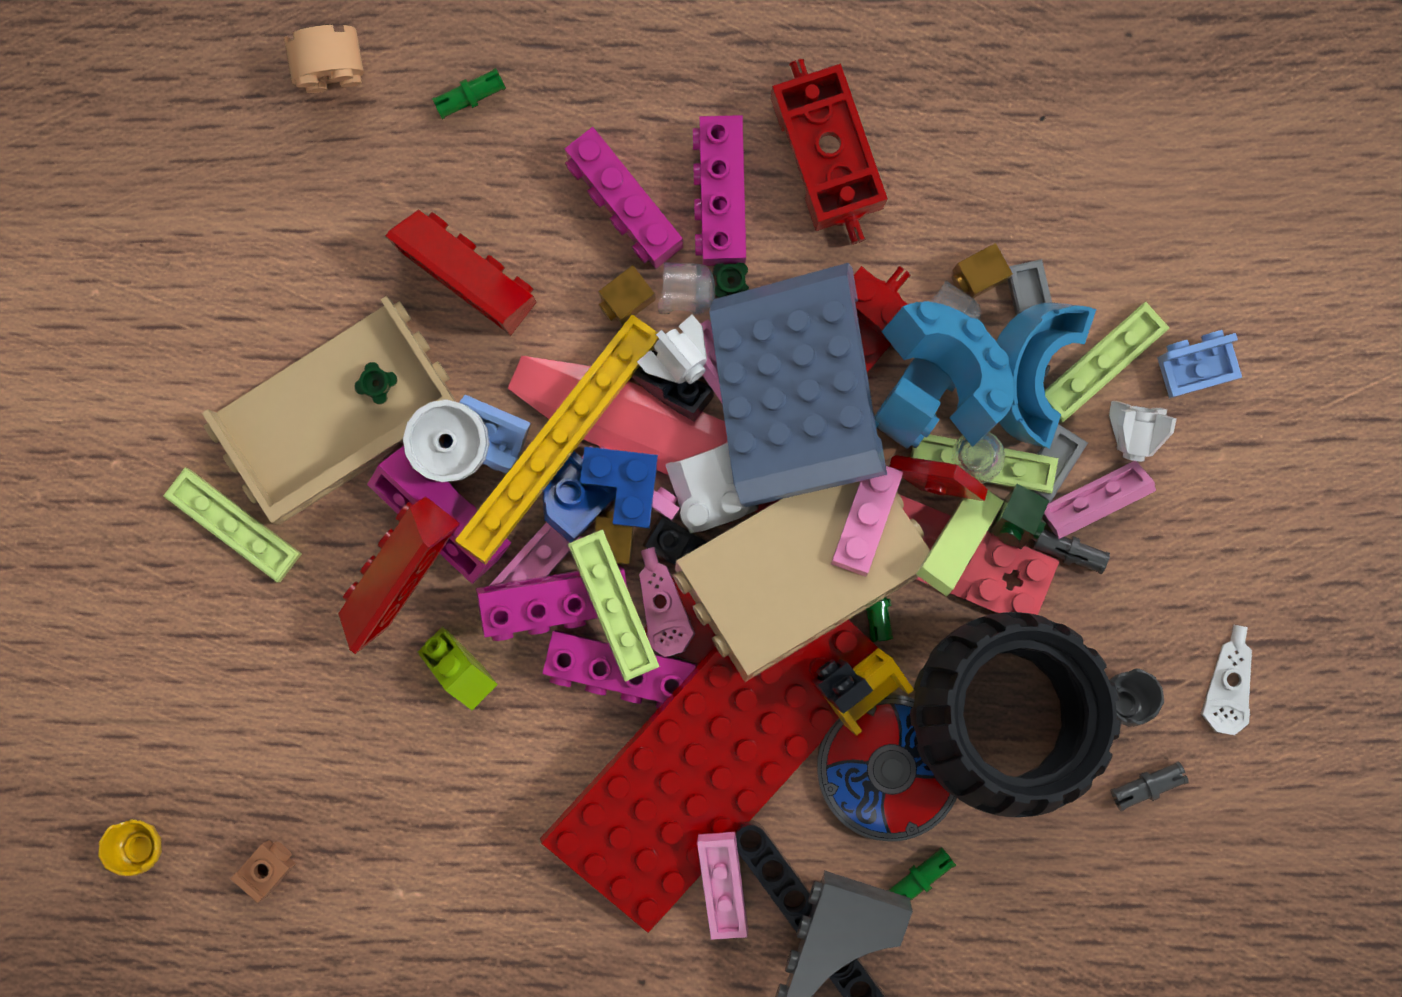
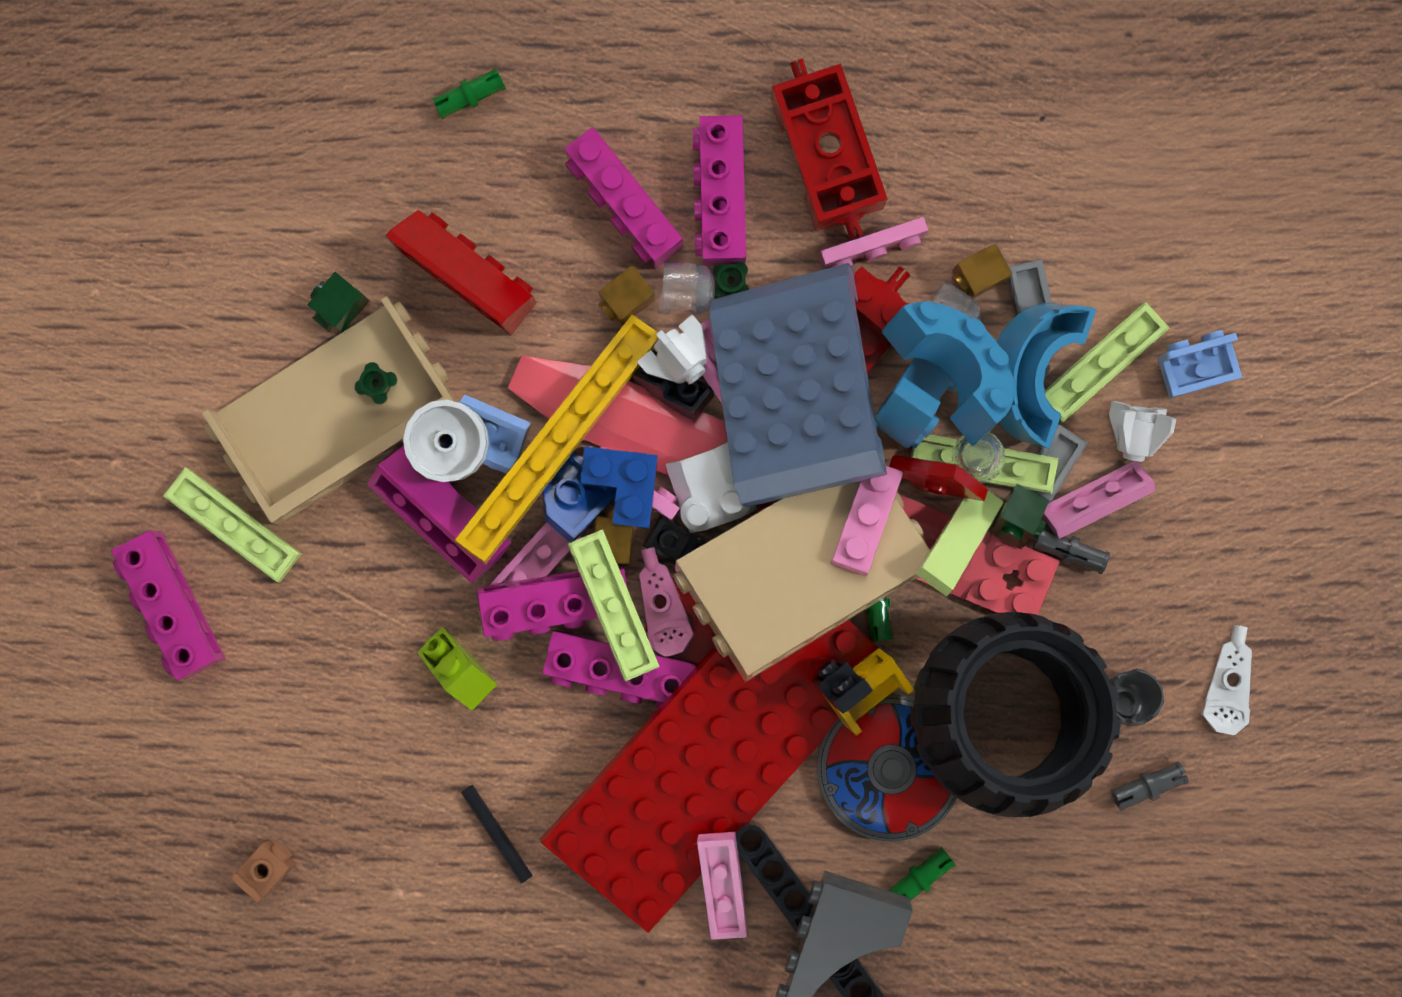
yellow hair [98,819,162,876] -> none
light nougat brick [284,25,364,93] -> none
red slope [338,496,460,654] -> none
none -> dark pink brick [111,530,226,681]
none -> dark green brick [307,272,370,332]
none -> black bar [460,784,533,884]
none -> bright pink plate [819,217,928,270]

